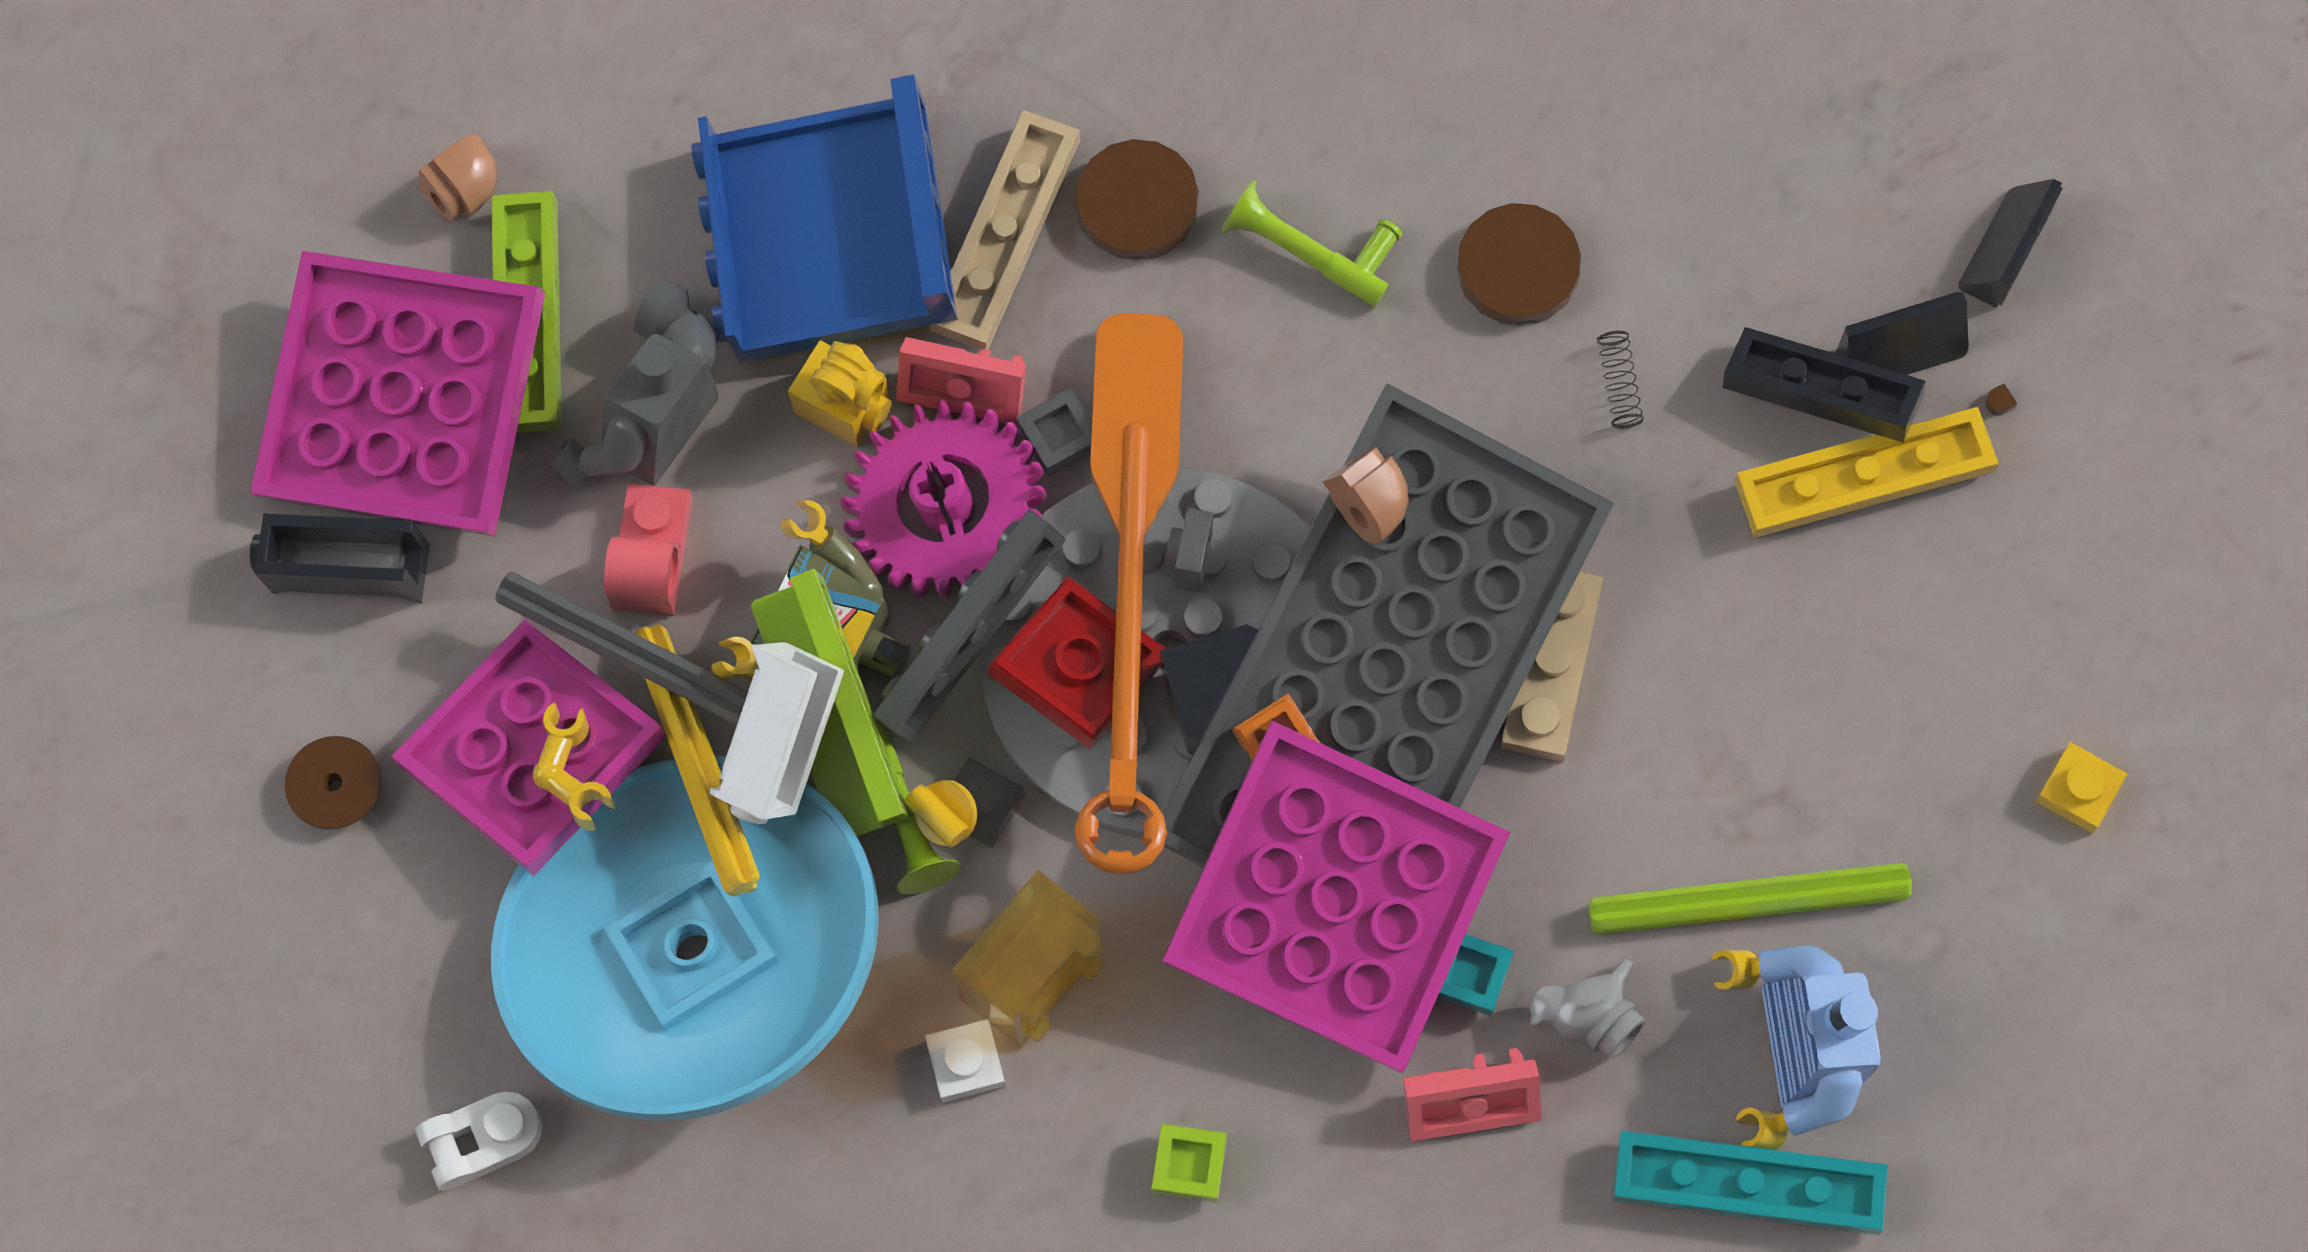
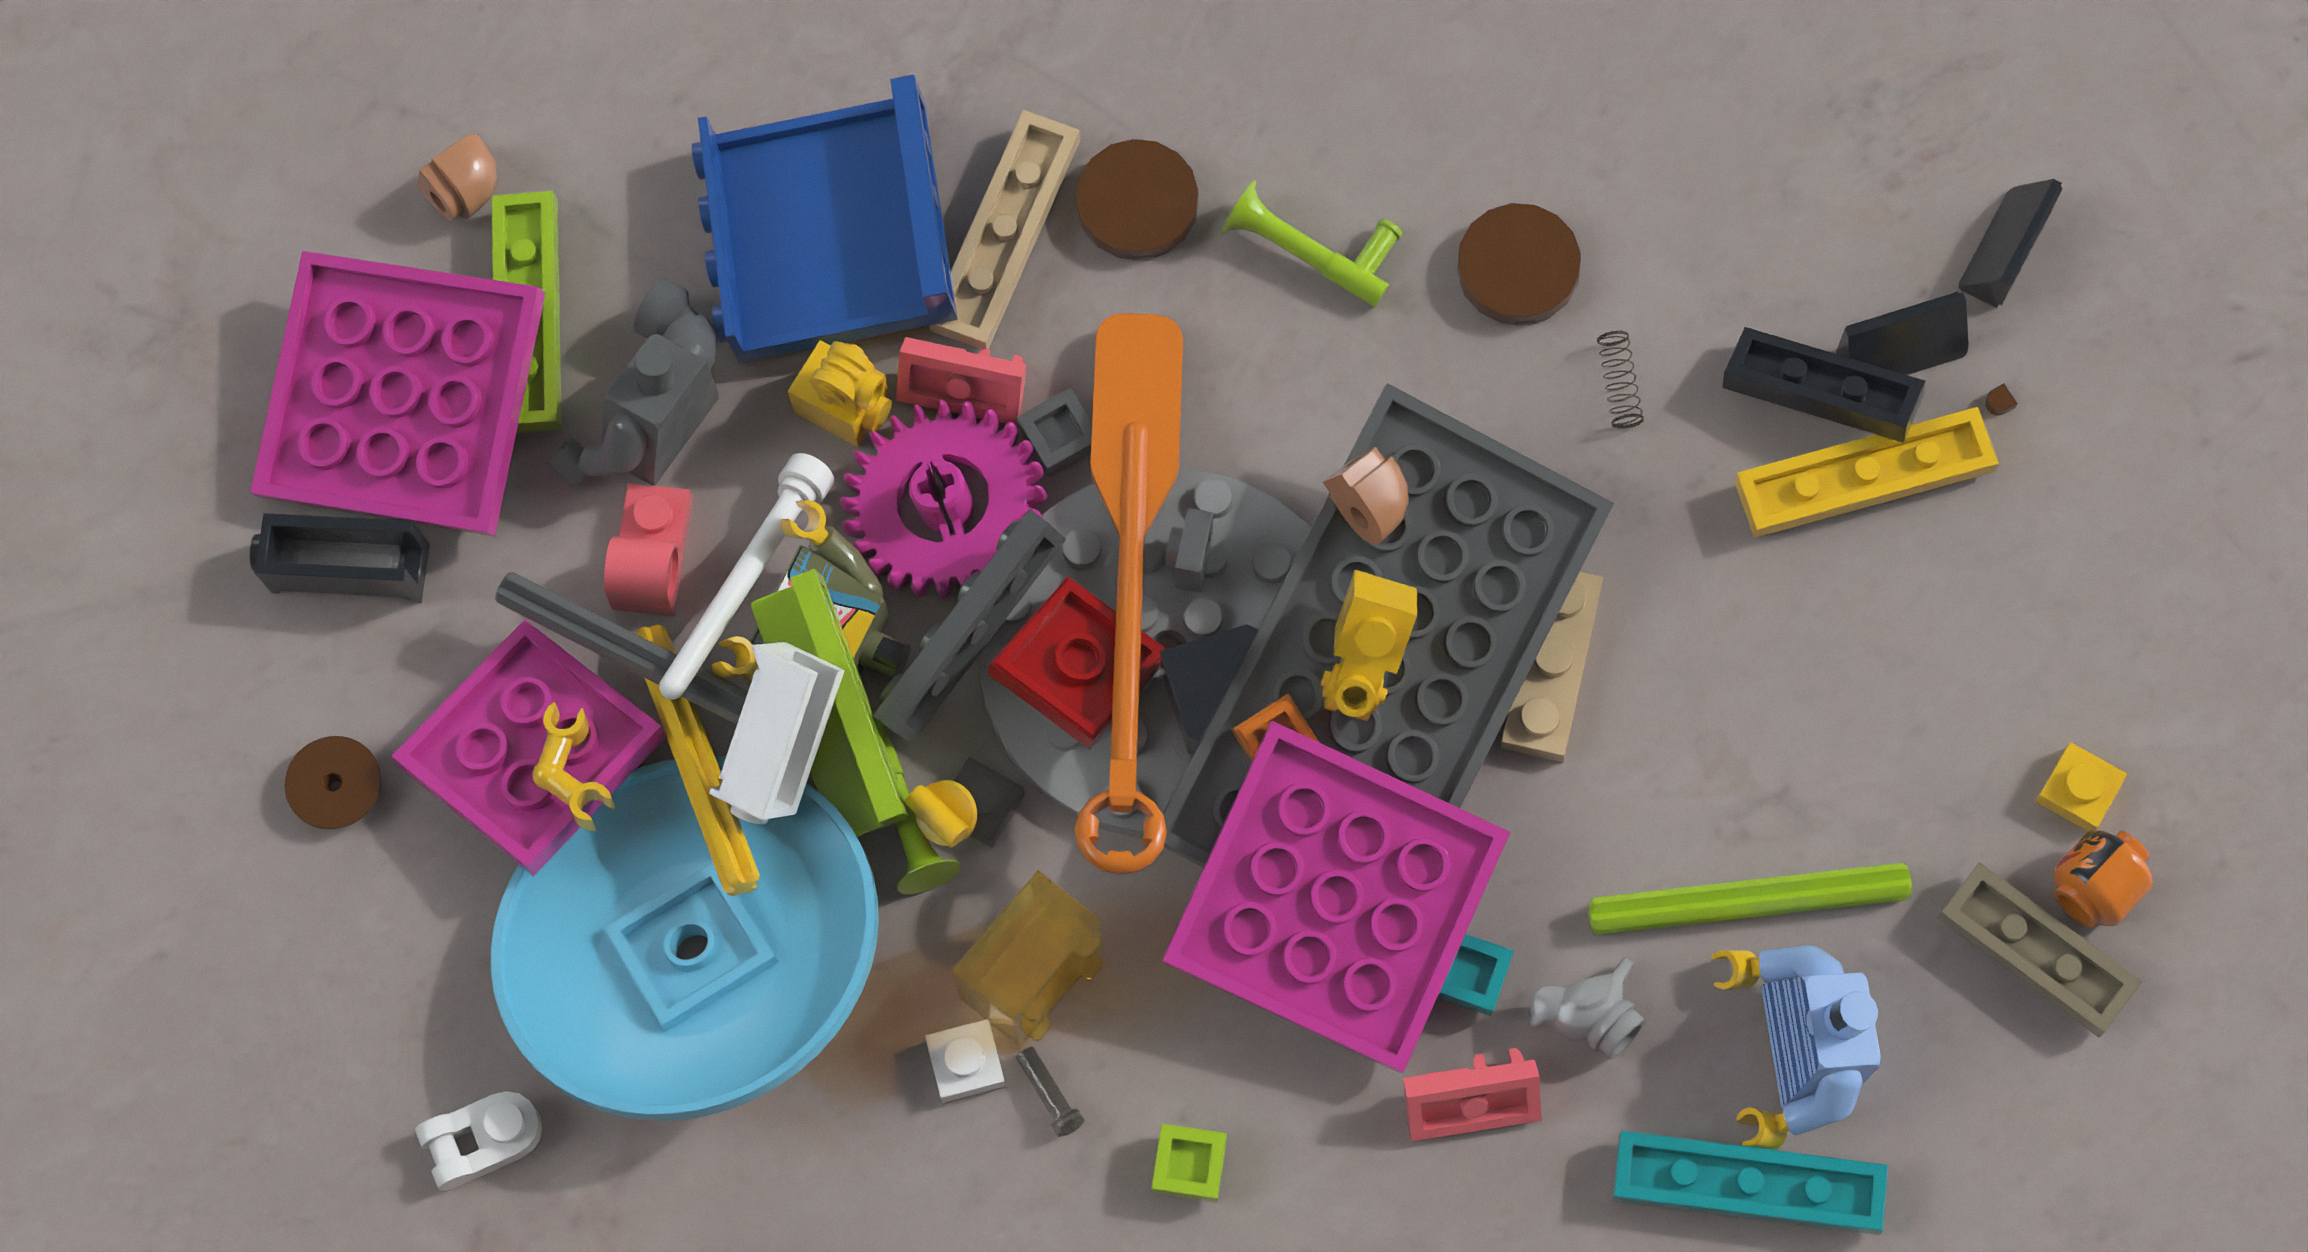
none -> white piece [659,453,834,700]
none -> clear smoke piece [1016,1046,1085,1138]
none -> yellow brick [1321,570,1417,721]
none -> dark tan plate [1937,862,2142,1038]
none -> orange head [2053,830,2153,928]

